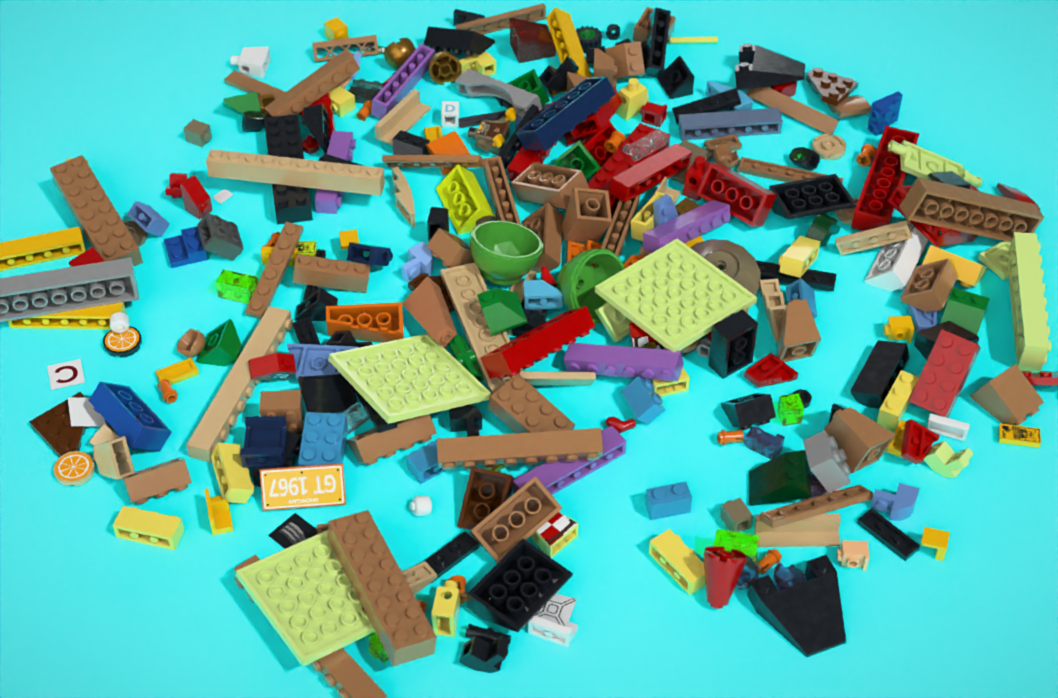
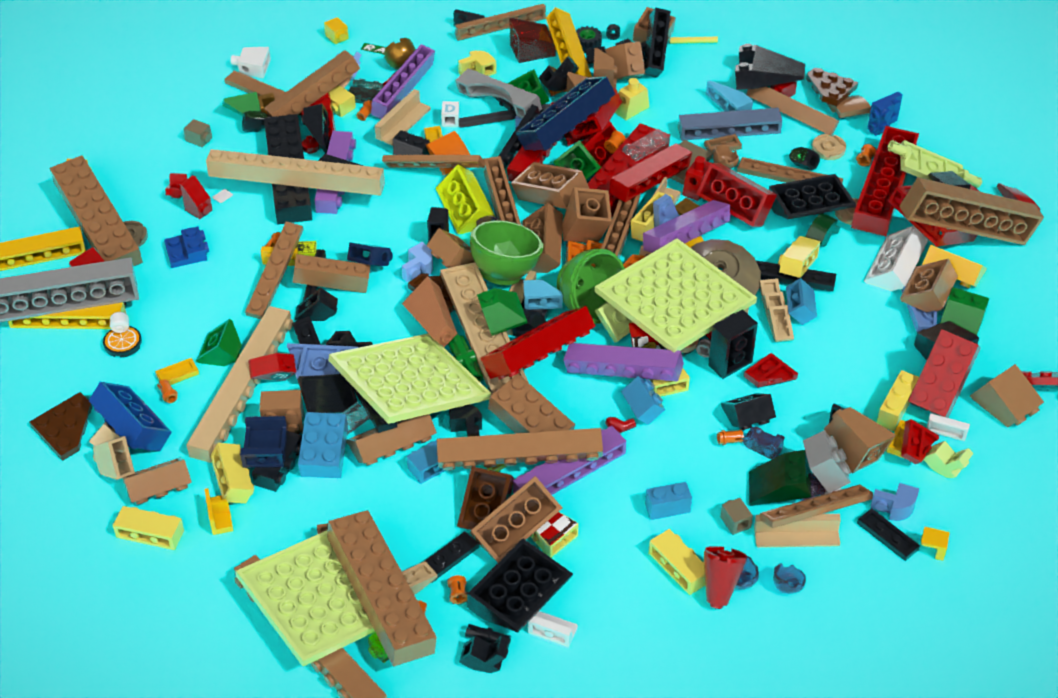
white sticker [47,359,85,390] -> none
tile [53,451,95,487] -> none
white sticker [68,397,105,426] -> none
medium blue brick [127,201,170,237] -> none
medium nougat hair [177,328,206,357] -> none
dark grey brick [197,213,244,261] -> none
clear neon green brick [216,269,258,304] -> none
yellow tile [260,463,346,511] -> none
black sticker [268,513,318,549] -> none
medium nougat fence [312,35,379,62] -> none
orange wedge [326,302,404,343] -> none
yellow panel [339,229,359,250] -> none
tan slope [392,166,415,228] -> none
white piece [410,495,432,516] -> none
black slope [423,26,495,57] -> none
pearl gold cylinder [428,51,461,85] -> none
light yellow torso [431,580,460,637] -> none
torso [468,108,517,155] -> none
tan tile [519,371,596,386] -> none
white sticker [535,593,577,627] -> none
red slope [540,266,557,288] -> none
red brick [640,101,667,128] -> none
black slope [657,55,694,99] -> none
black plate [672,88,741,124] -> none
clear neon green brick [714,529,760,564] -> none
black wedge [747,555,846,657] -> none
orange pin [755,549,782,574] -> none
medium nougat slope [776,299,821,362] -> none
clear neon green brick [777,393,804,426] -> none
black tile [791,389,812,409] -> none
tan fence [835,220,912,256] -> none
light nougat brick [836,540,870,571] -> none
black brick [850,340,910,409] -> none
yellow brick [883,316,914,343] -> none
yellowish green plate [978,241,1011,280] -> none
yellow tile [998,423,1041,448] -> none
yellowish green brick [1007,232,1052,372] -> none

